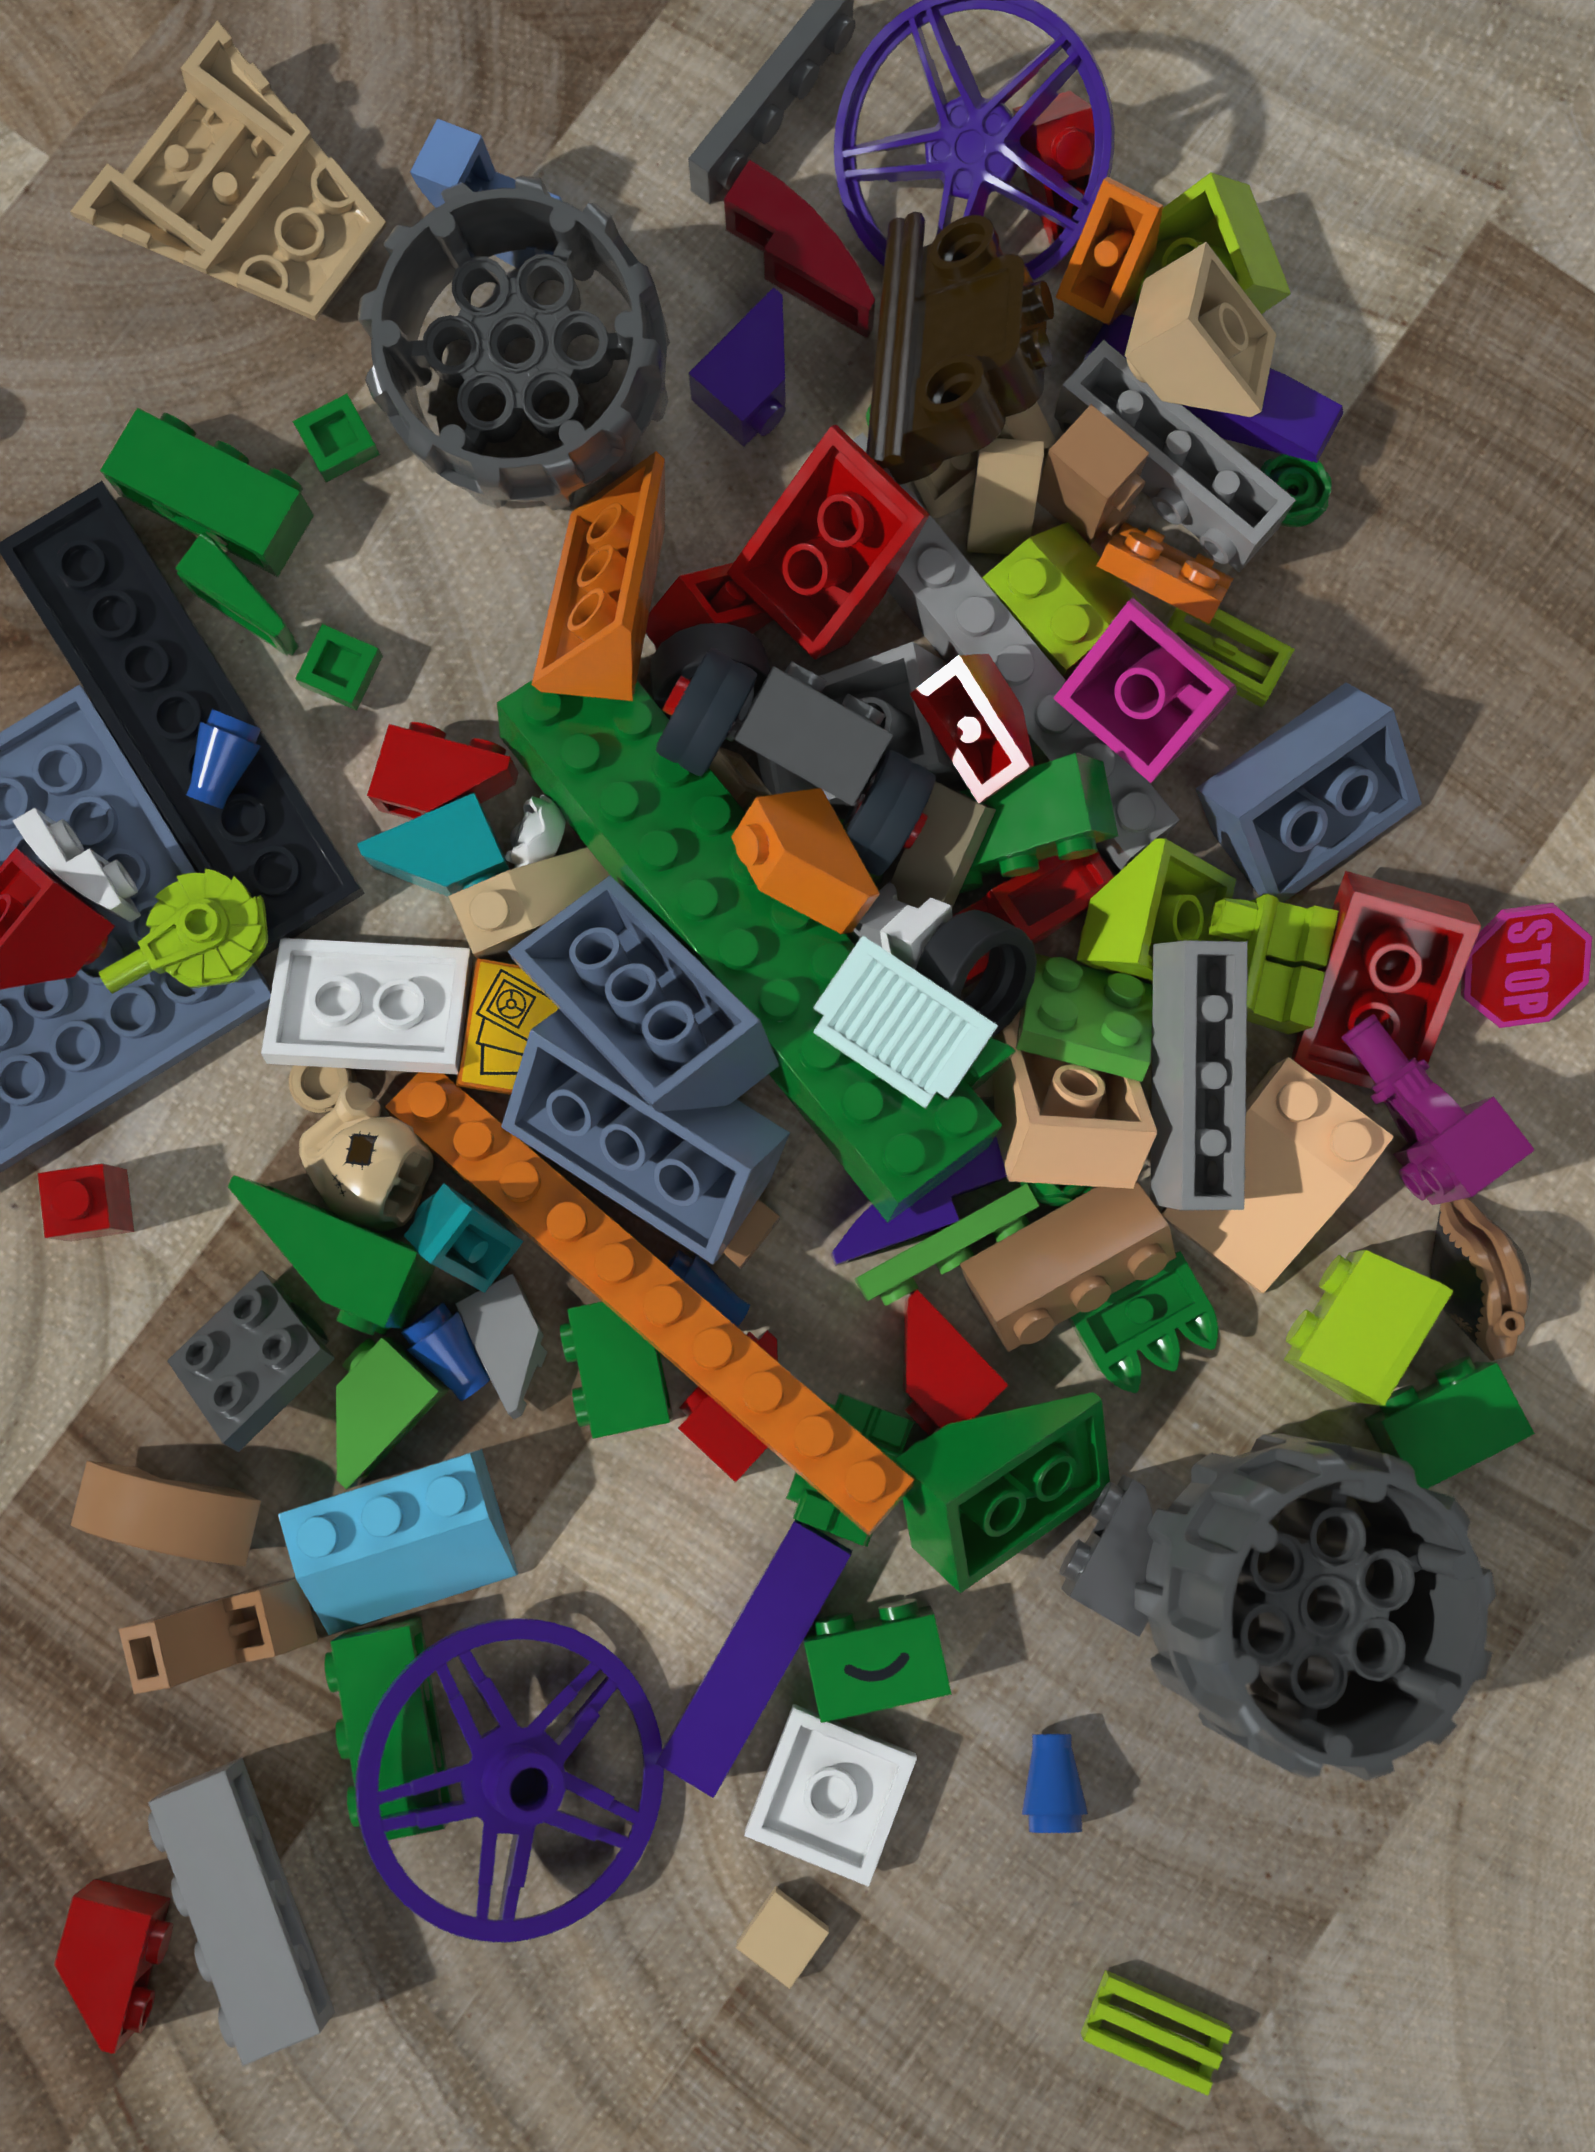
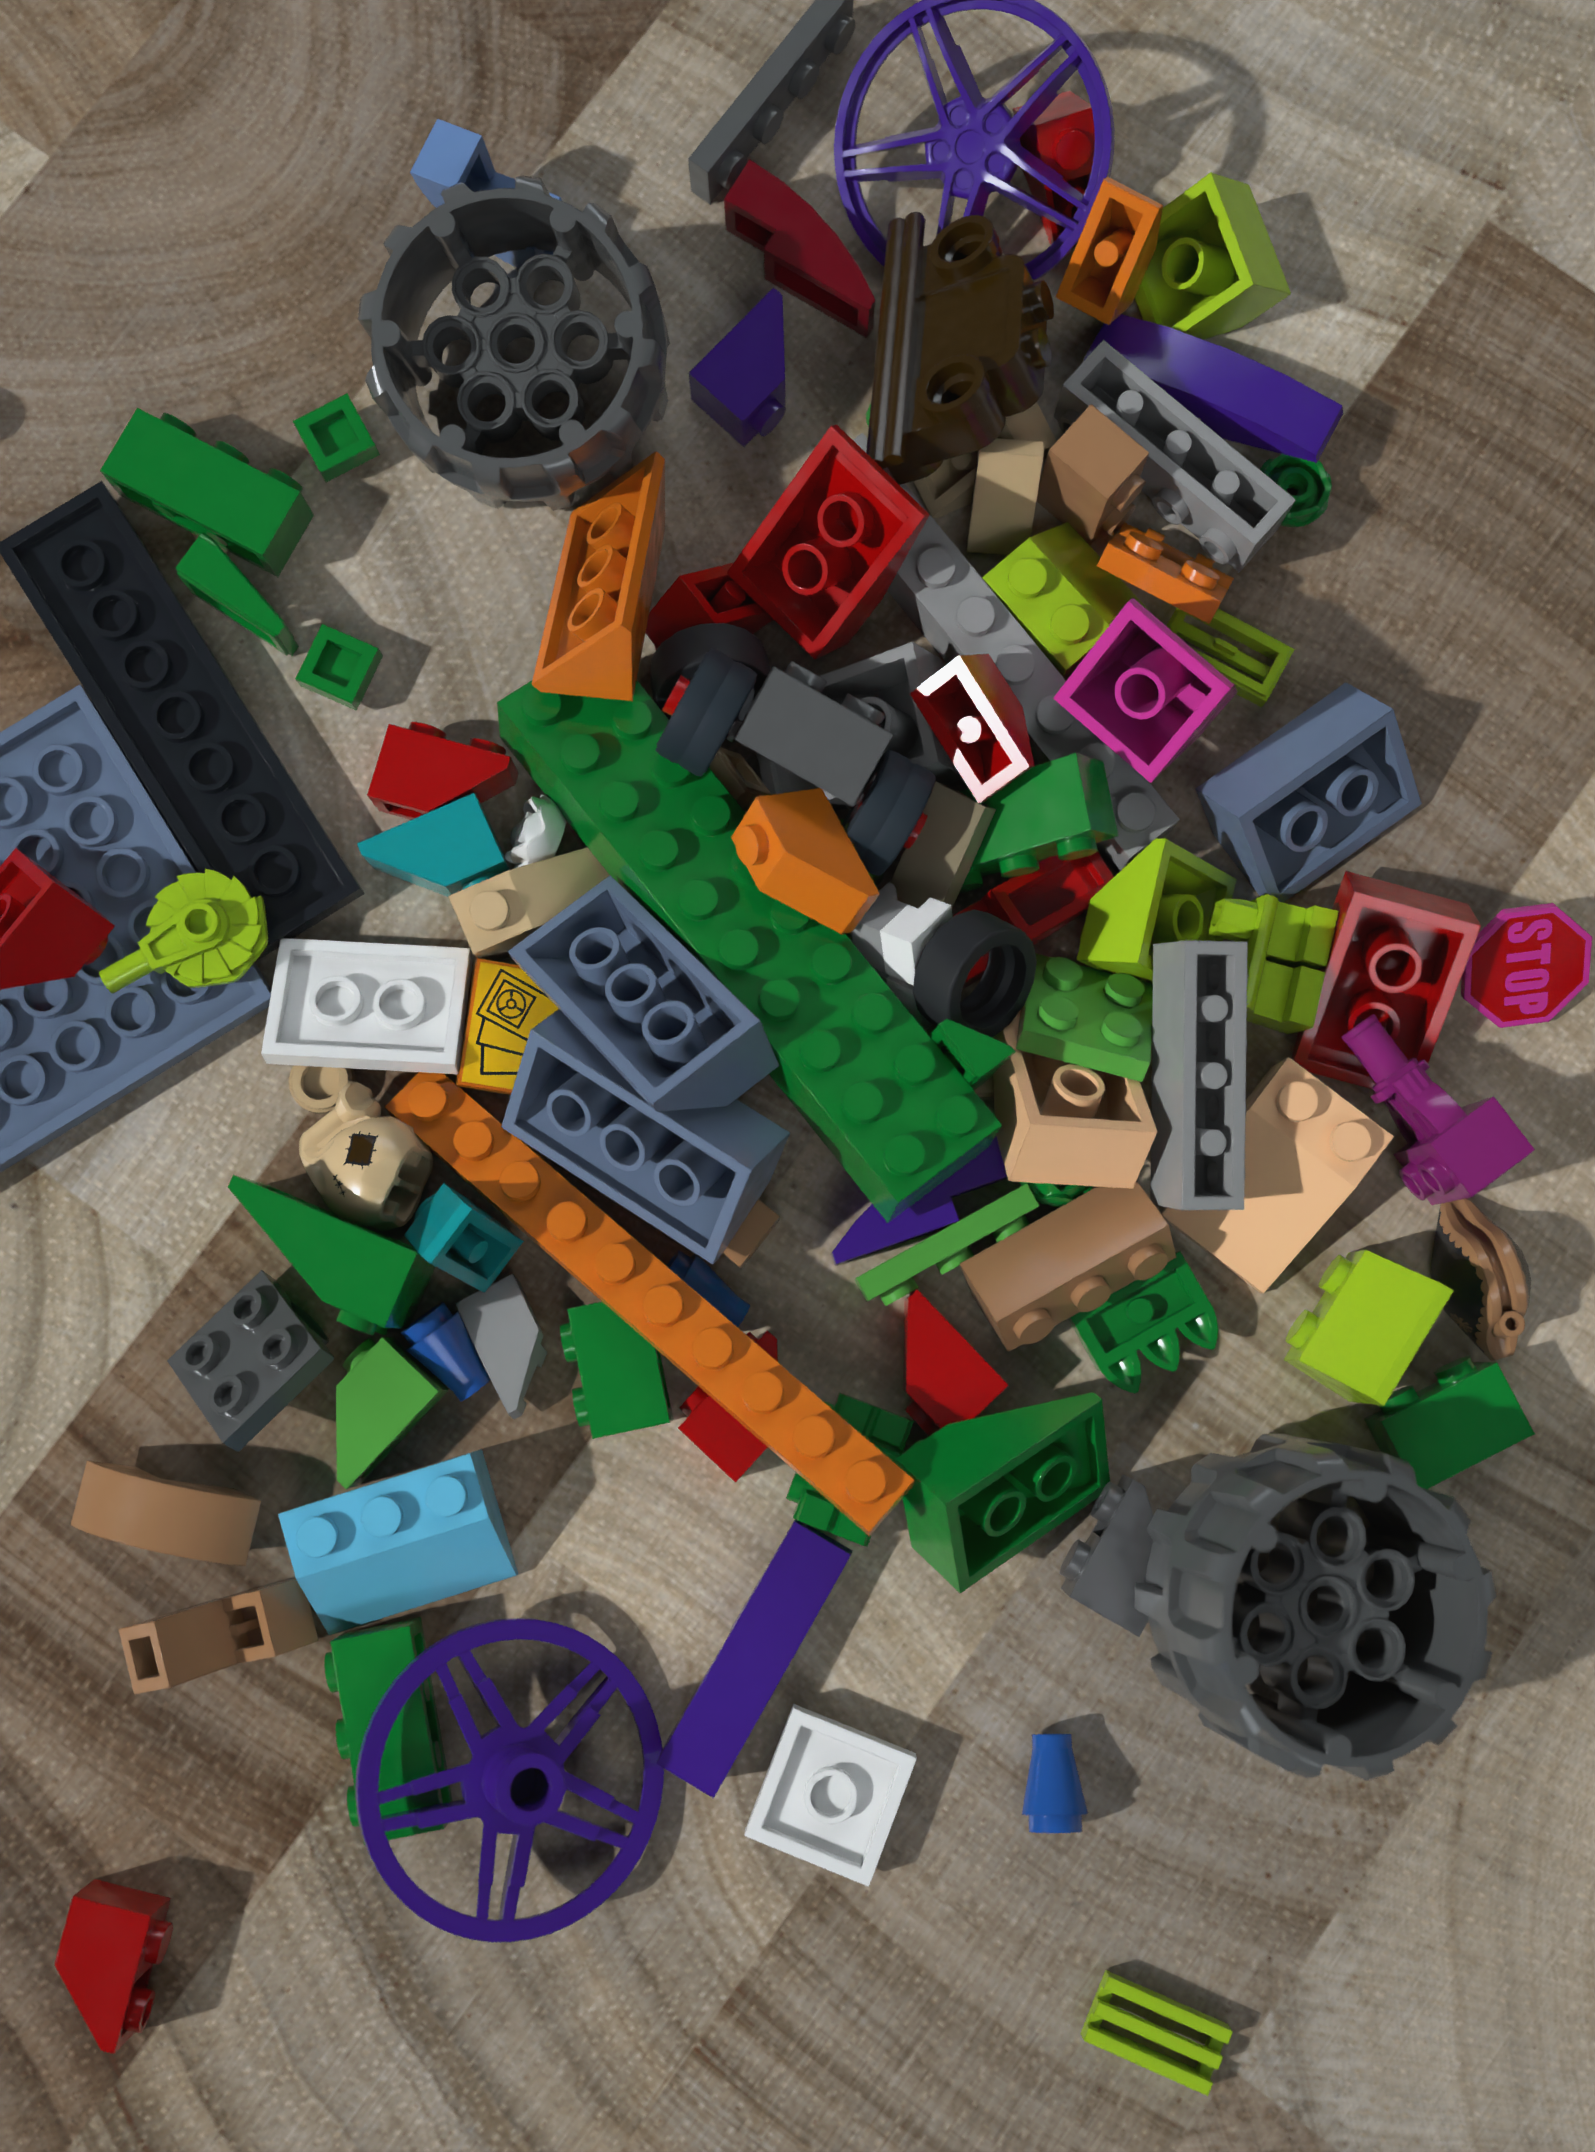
white slope [13,808,141,922] -> none
red brick [38,1163,134,1242] -> none
tan wedge [70,21,386,321] -> none
light grey brick [148,1757,335,2066] -> none
blue cone [186,709,261,809] -> none
tan tile [736,1886,829,1989] -> none
green brick [804,1599,952,1723] -> none
light aqua window [813,935,998,1108] -> none
tan slope [1124,242,1276,417] -> none

